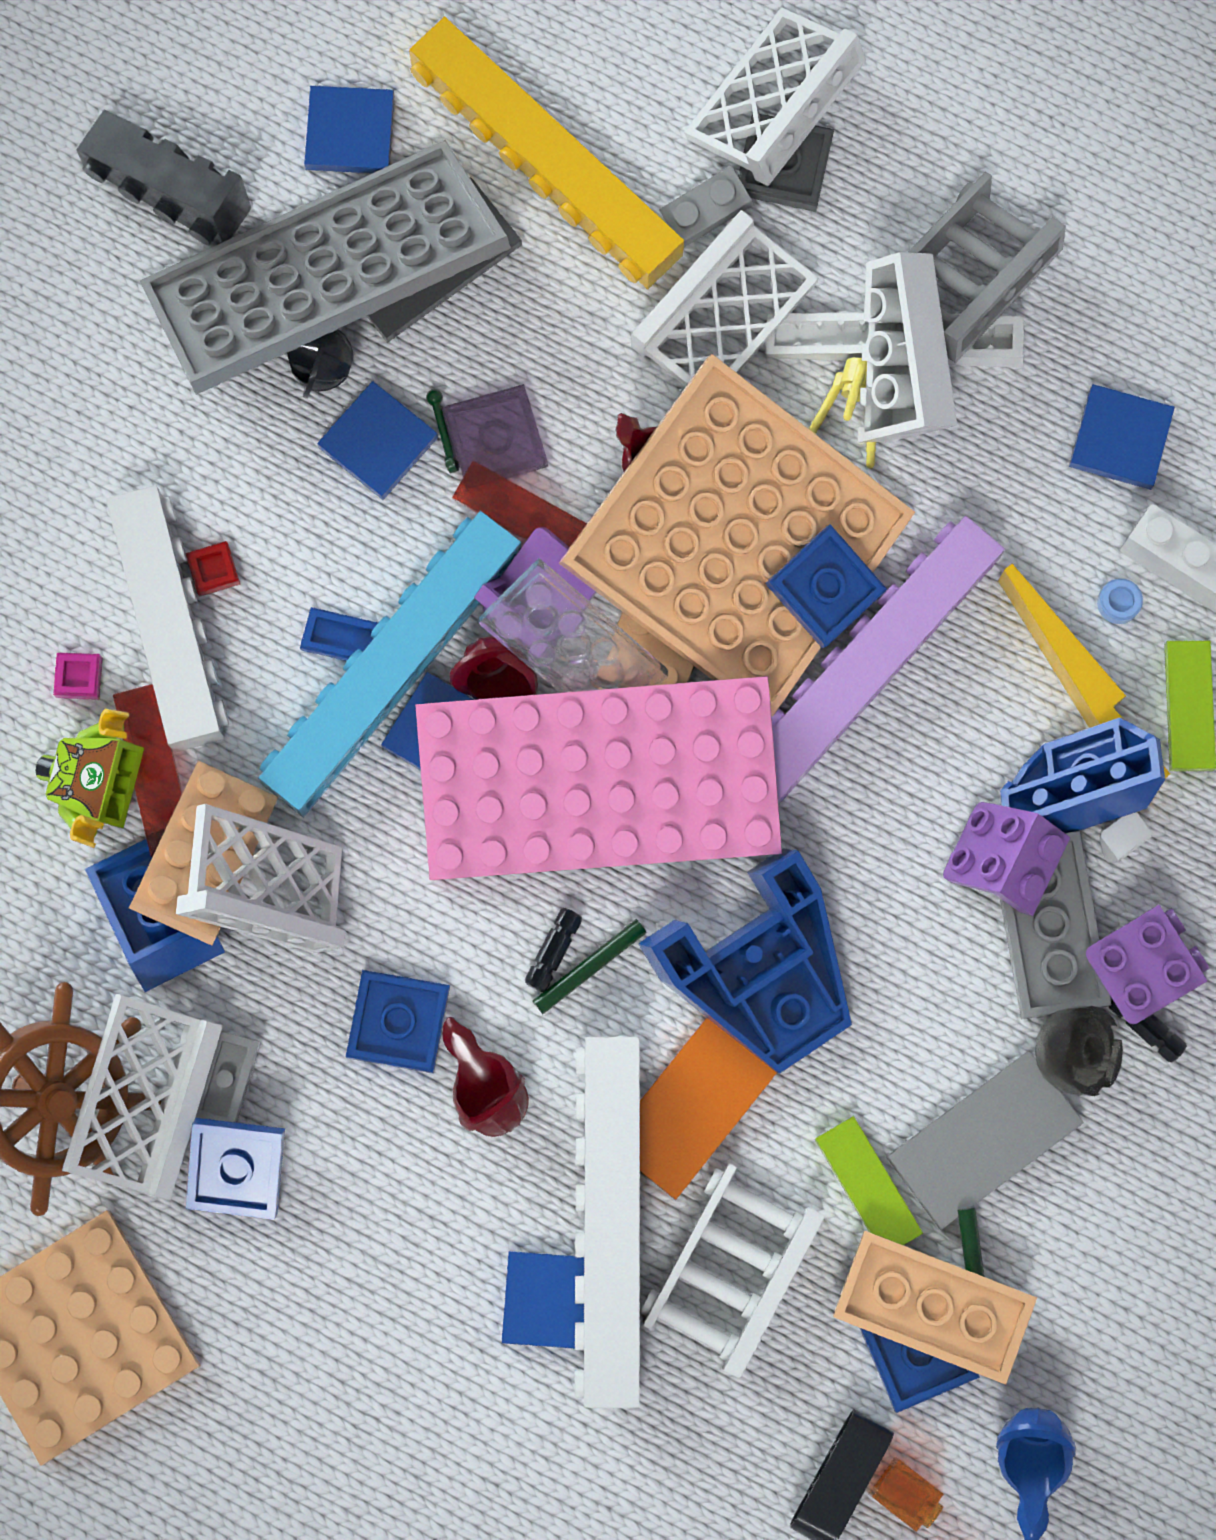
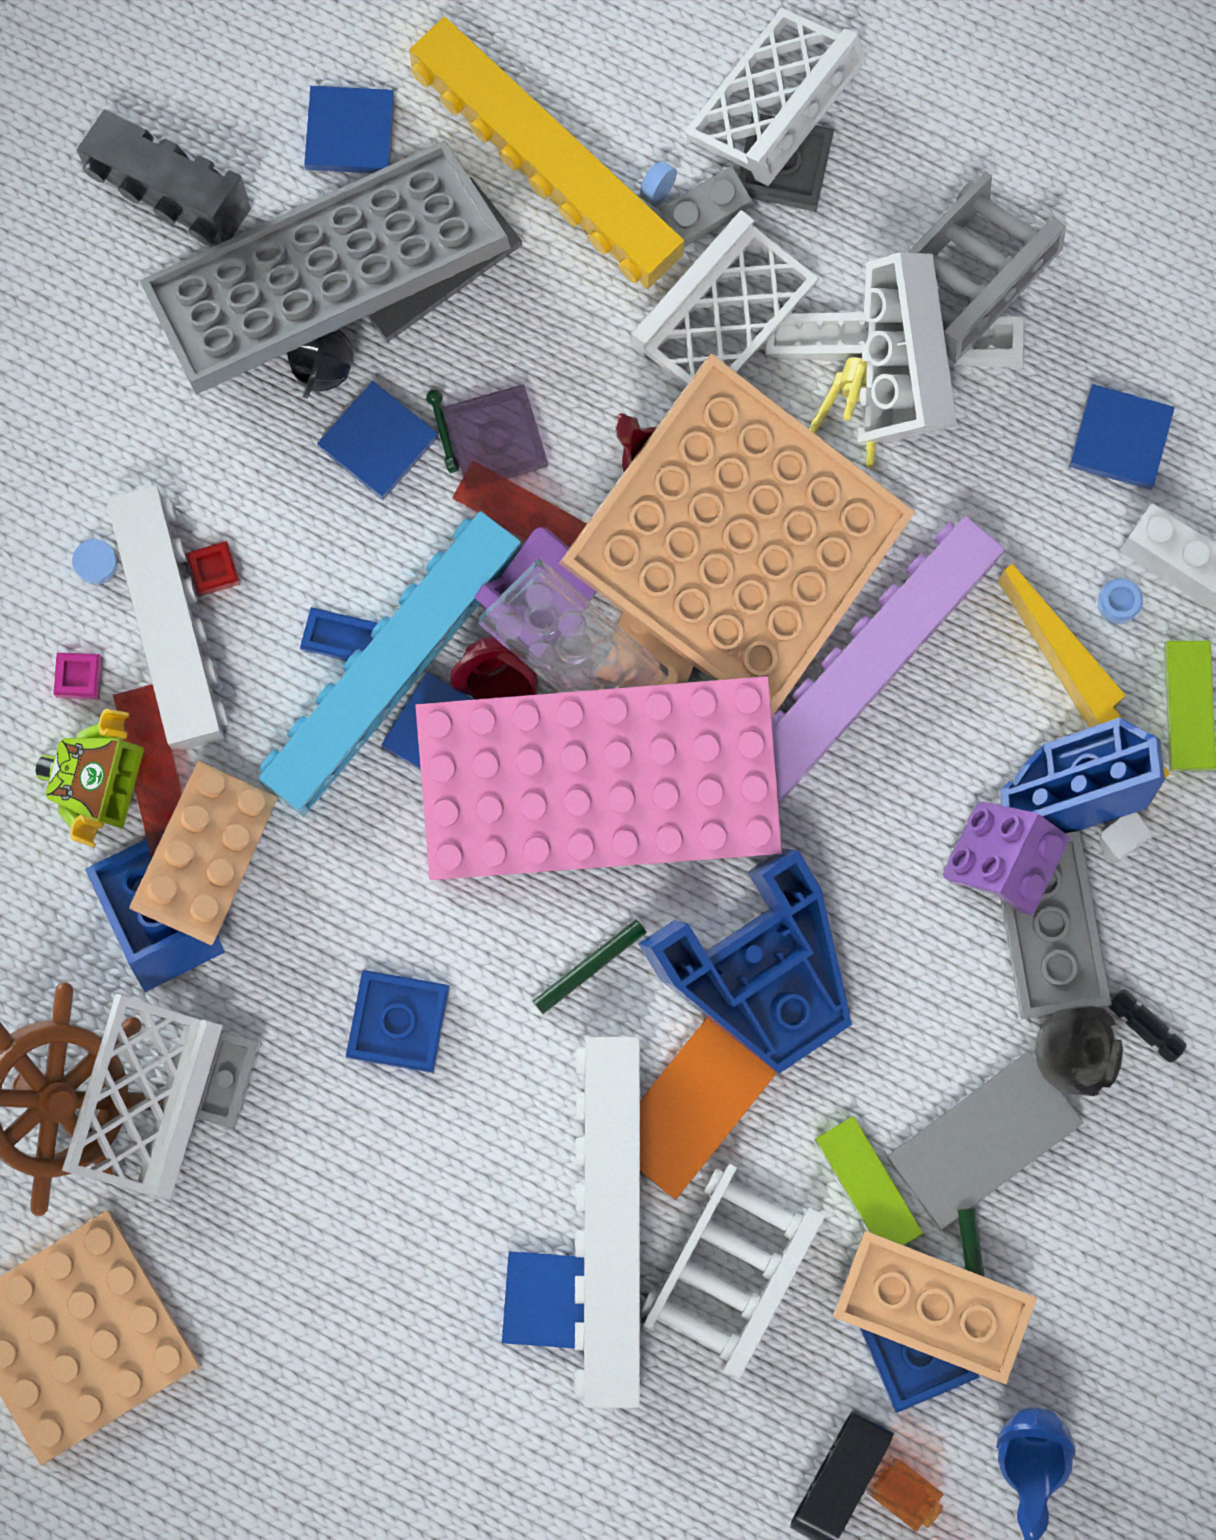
white fence [176,804,345,953] -> none
plate [186,1118,285,1220] -> none
dark red piece [442,1017,529,1137] -> none
black axle [525,908,582,992] -> none
blue tile [765,524,887,648] -> none
medium lavender bracket [1086,905,1210,1024] -> none
none -> light blue tile [72,539,118,585]
none -> light blue tile [640,161,677,206]

